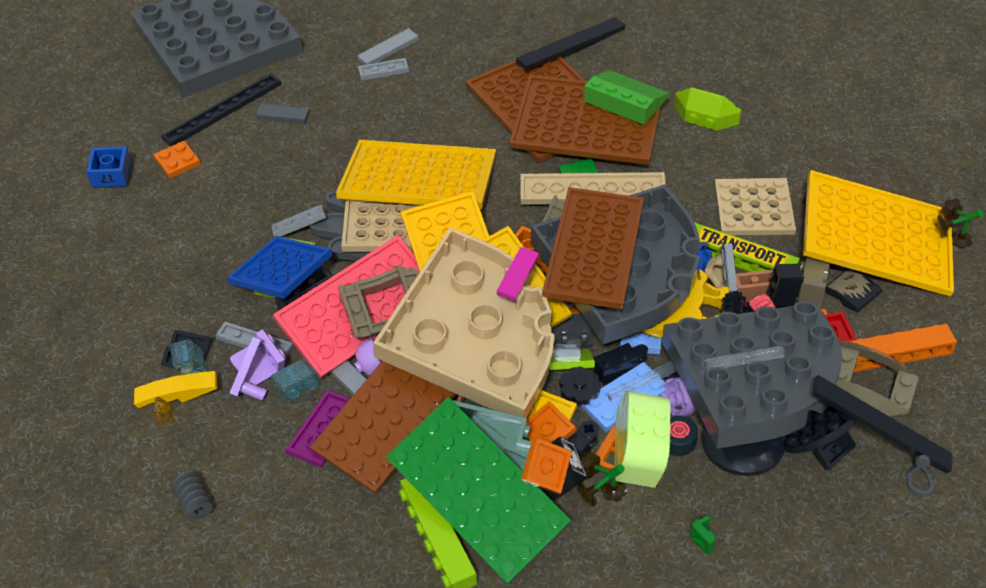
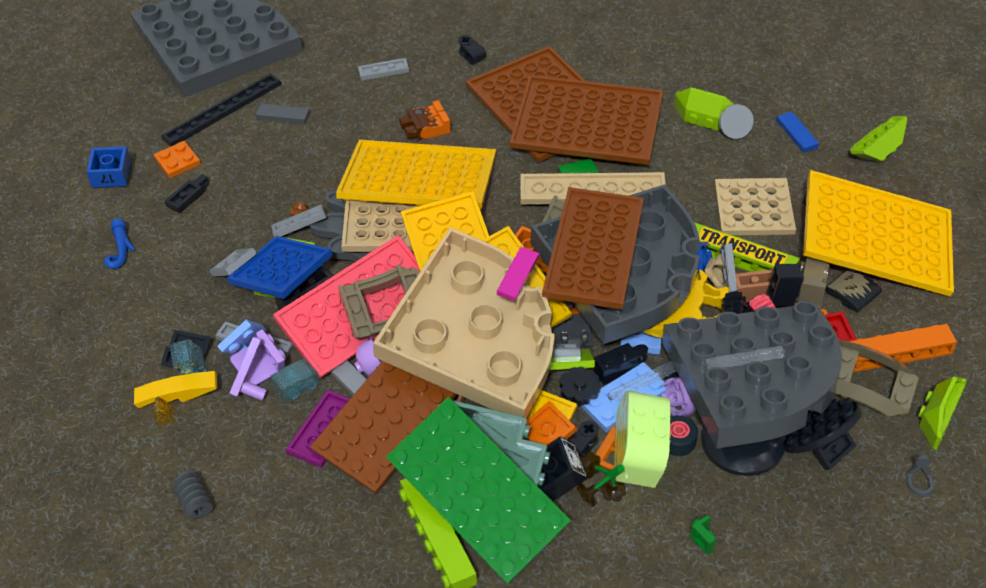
light grey tile [357,28,419,65] -> none
black tile [516,17,625,71] -> none
orange plate [521,438,572,494] -> none
bright green slope [584,70,669,125] -> none
black tile [812,375,952,473] -> none
dark brown plant [937,198,983,249] -> none
none -> blue plant [104,219,135,269]
none -> black hinge [165,174,209,213]
none -> light grey tile [209,248,257,277]
none -> light blue plate [218,319,266,355]
none -> dark orange plate [290,202,310,216]
none -> hips [399,100,450,141]
none -> black piece [458,35,487,65]
none -> light grey tile [719,104,754,139]
none -> blue tile [776,112,819,153]
none -> lime wedge [850,116,907,162]
none -> lime wedge [918,376,967,450]

